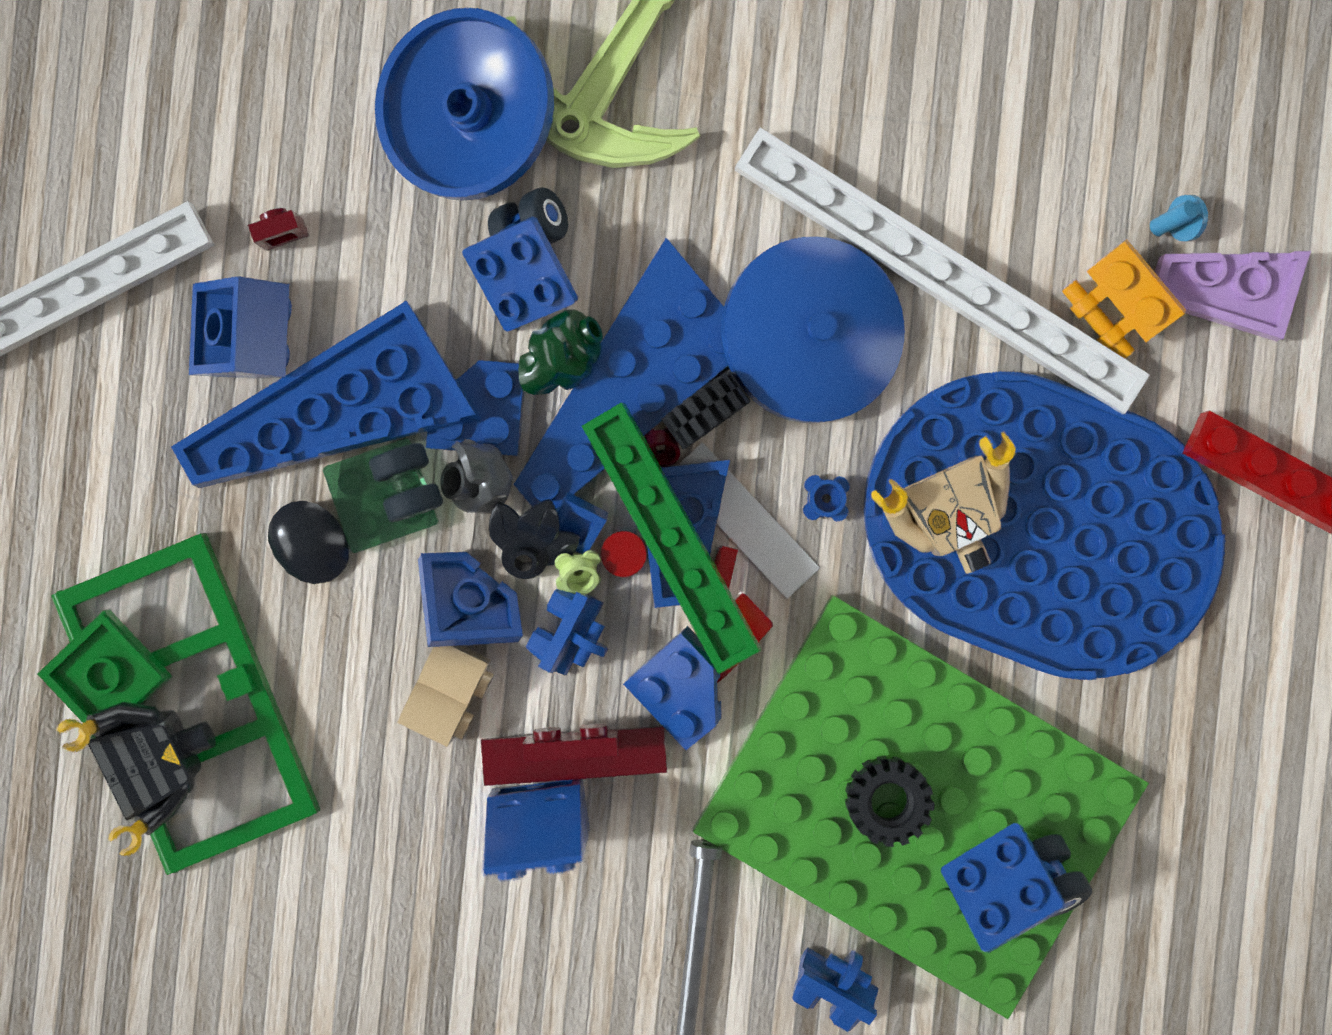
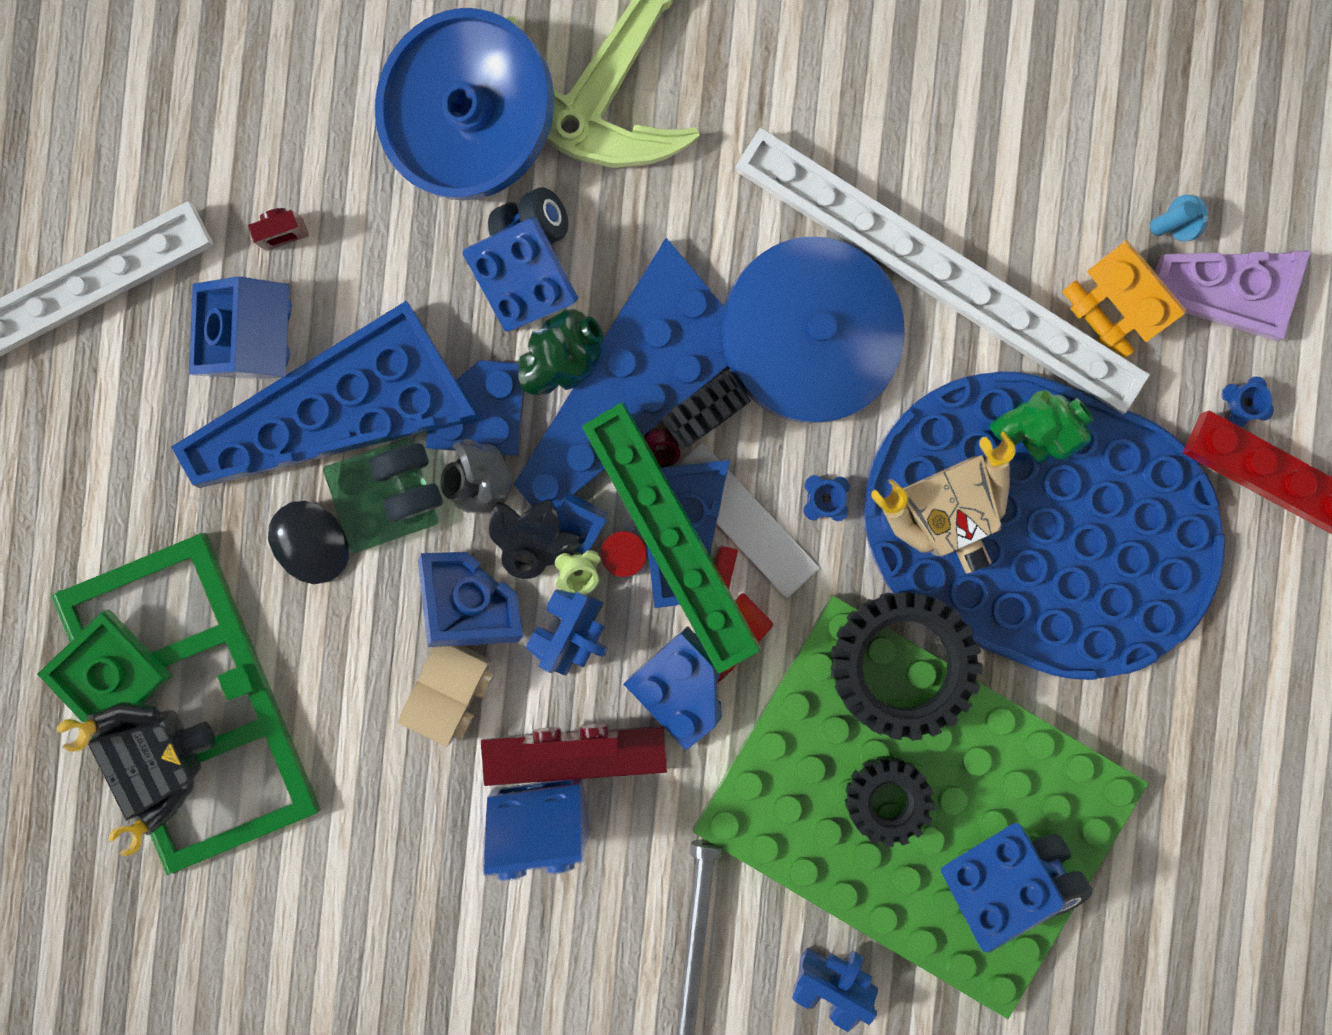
none -> black tyre [831,591,983,741]
none -> green head [989,390,1094,463]
none -> blue plate [1221,377,1274,428]

